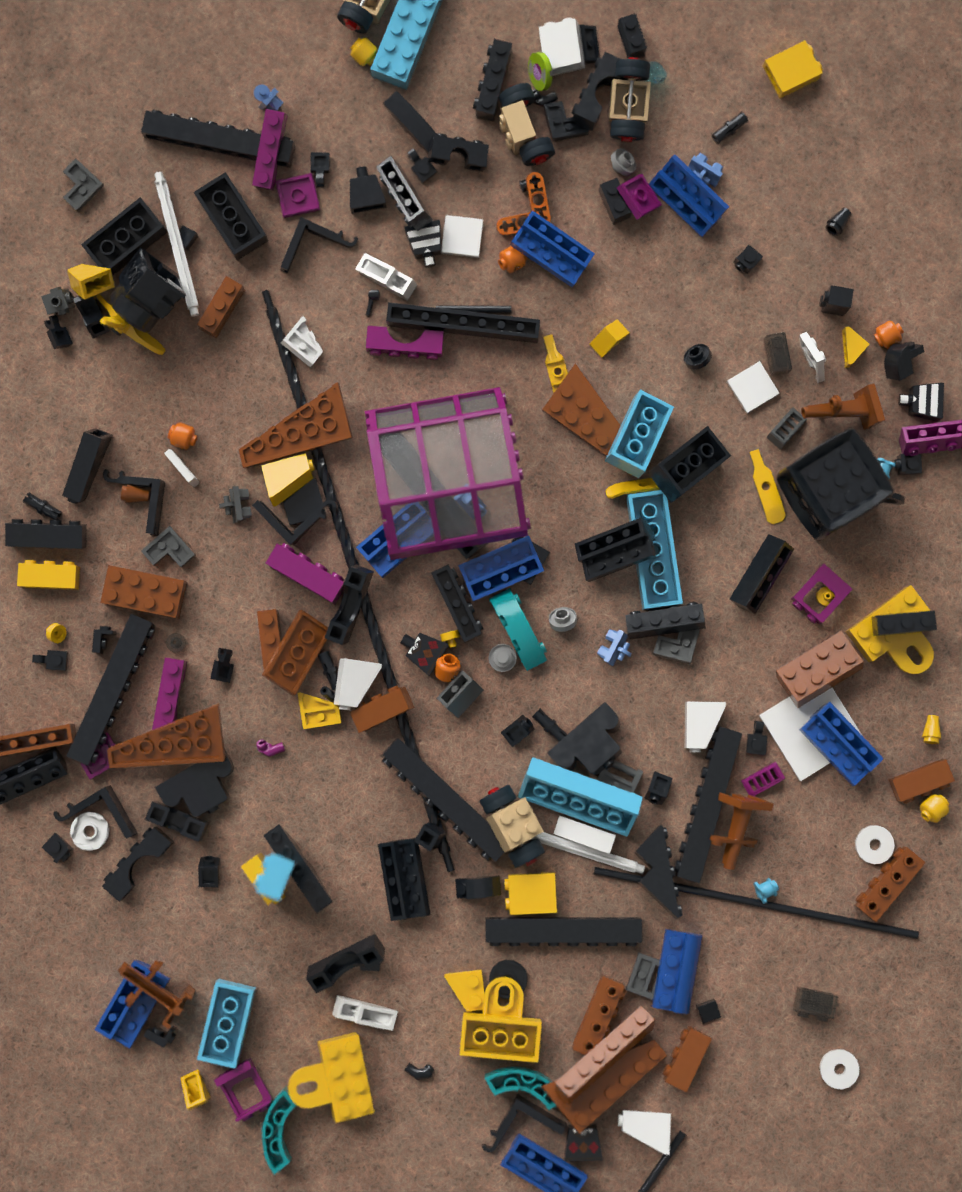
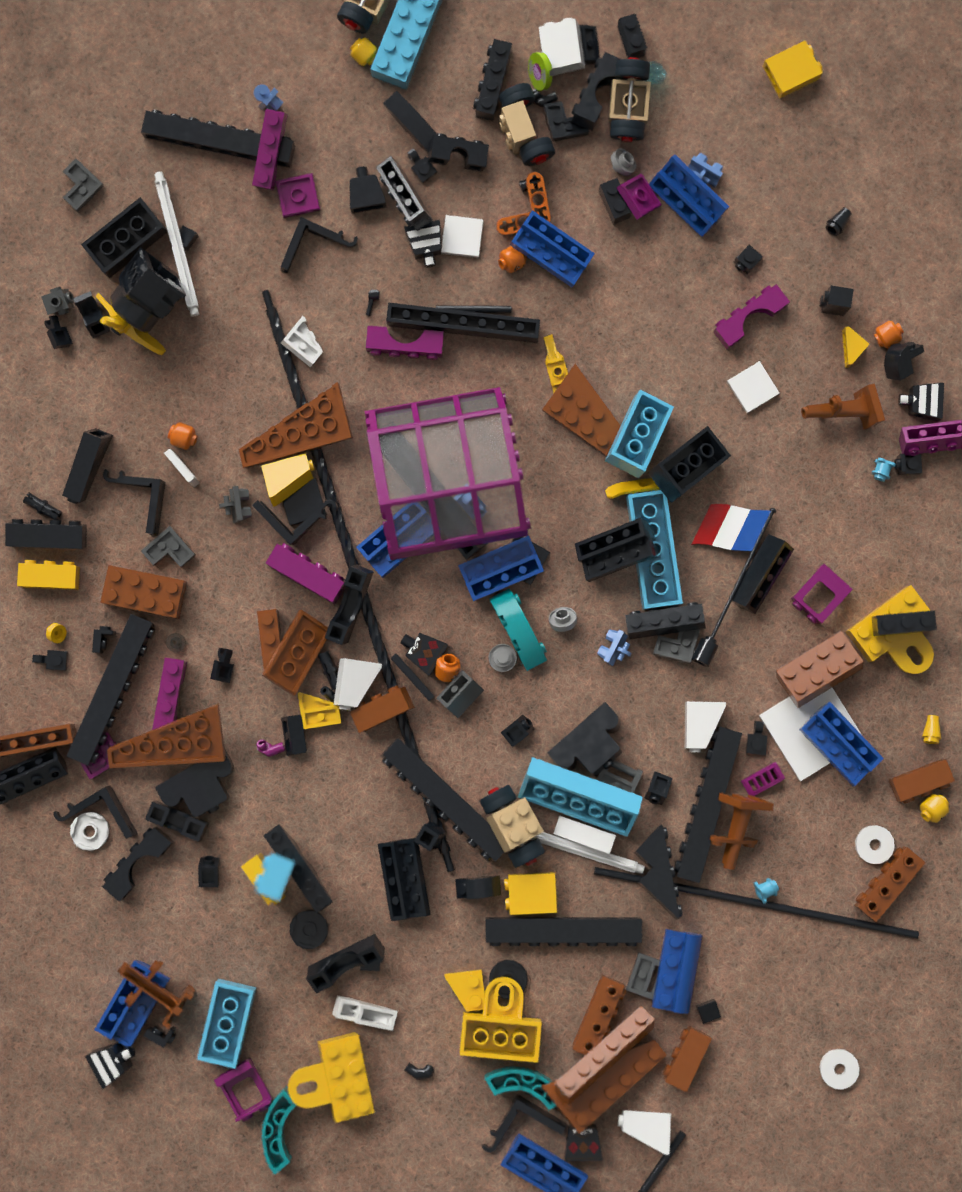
black bracket [41,833,73,864] -> none
yellow slope [67,264,115,299] -> none
dark orange cone [121,484,149,503] -> none
yellow slope [180,1070,210,1110] -> none
black brick [193,172,269,261] -> none
dark orange brick [197,276,245,339] -> none
black plate [310,152,330,187] -> none
white slope [356,253,417,301] -> none
black brick [431,564,483,643] -> none
yellow tile [440,630,460,648] -> none
black pin [532,708,568,743] -> none
yellow slope [589,319,630,358] -> none
black plate [684,344,712,370] -> none
black pin [711,112,748,144] -> none
yellow piece [749,449,786,524] -> none
clear smoke brick [763,332,792,376] -> none
dark grey slope [766,407,807,449] -> none
black piece [776,428,905,540] -> none
clear smoke brick [793,986,838,1022] -> none
white wing [800,332,826,383] -> none
yellow tile [816,587,835,606] -> none
none -> black torso [85,1042,135,1089]
none -> black slope [281,715,307,756]
none -> black tile [289,910,328,949]
none -> black tile [391,654,435,701]
none -> flag [691,504,776,667]
none -> magenta arch [714,284,790,350]

